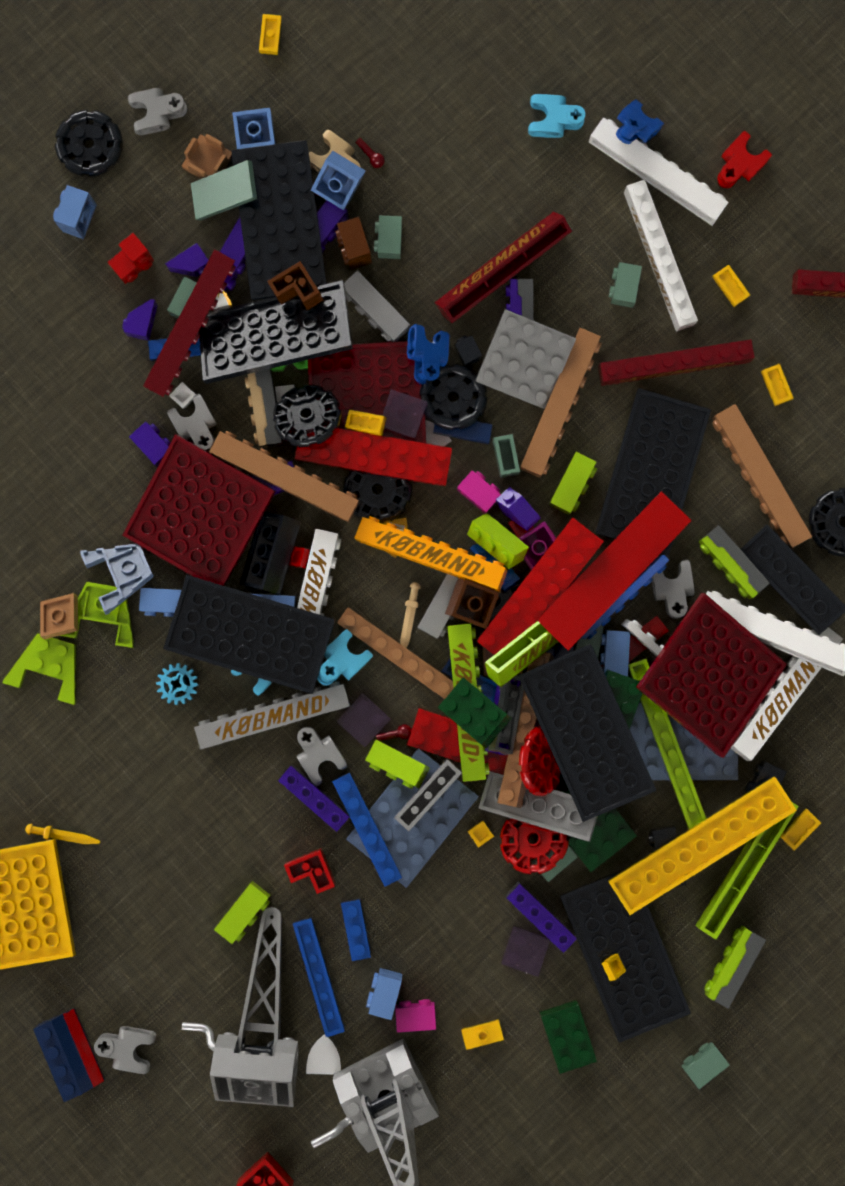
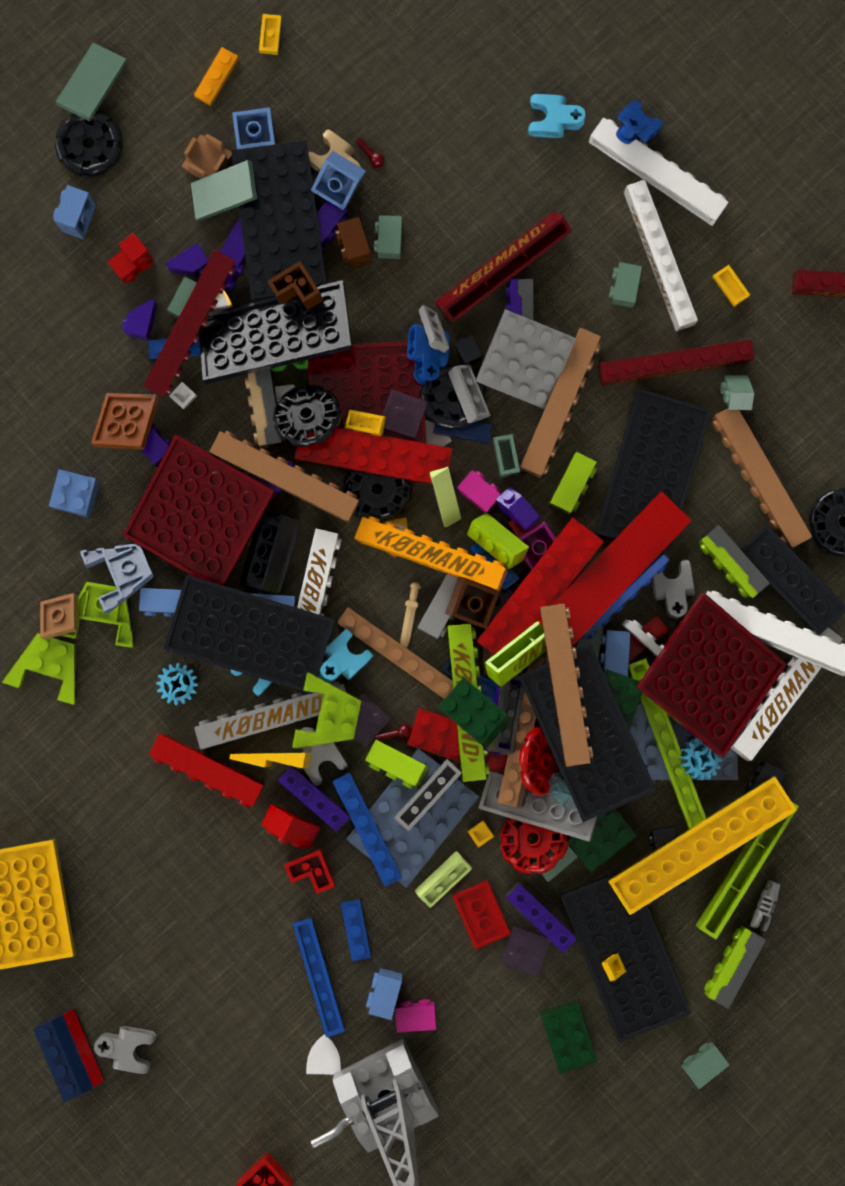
yellow sword [25,824,100,844] -> none
light grey piece [128,88,187,135] -> none
light grey piece [167,394,217,453] -> none
light grey piece [182,907,299,1107] -> none
lime brick [214,881,271,944] -> none
red plate [289,547,310,568] -> none
light grey brick [344,270,410,342] -> none
yellow plate [461,1019,504,1050] -> none
red piece [717,131,772,189] -> none
yellow plate [761,364,794,406] -> none
yellow plate [780,809,821,851] -> none
none -> medium blue brick [49,469,100,518]
none -> sand green tile [56,43,127,121]
none -> dark orange plate [91,393,159,450]
none -> red brick [149,733,265,808]
none -> light orange plate [194,47,239,106]
none -> yellow slope [229,753,312,769]
none -> red brick [261,804,320,849]
none -> lime wing [292,672,361,749]
none -> yellowish green slope [415,851,473,908]
none -> light grey plate [419,305,450,353]
none -> yellowish green slope [430,467,461,528]
none -> light grey slope [448,364,491,423]
none -> red tile [452,880,511,950]
none -> medium nougat brick [540,604,593,767]
none -> clear light blue bracket [547,771,571,805]
none -> medium azure gear [680,738,722,780]
none -> sand green brick [720,375,754,410]
none -> light grey hinge [750,880,780,932]

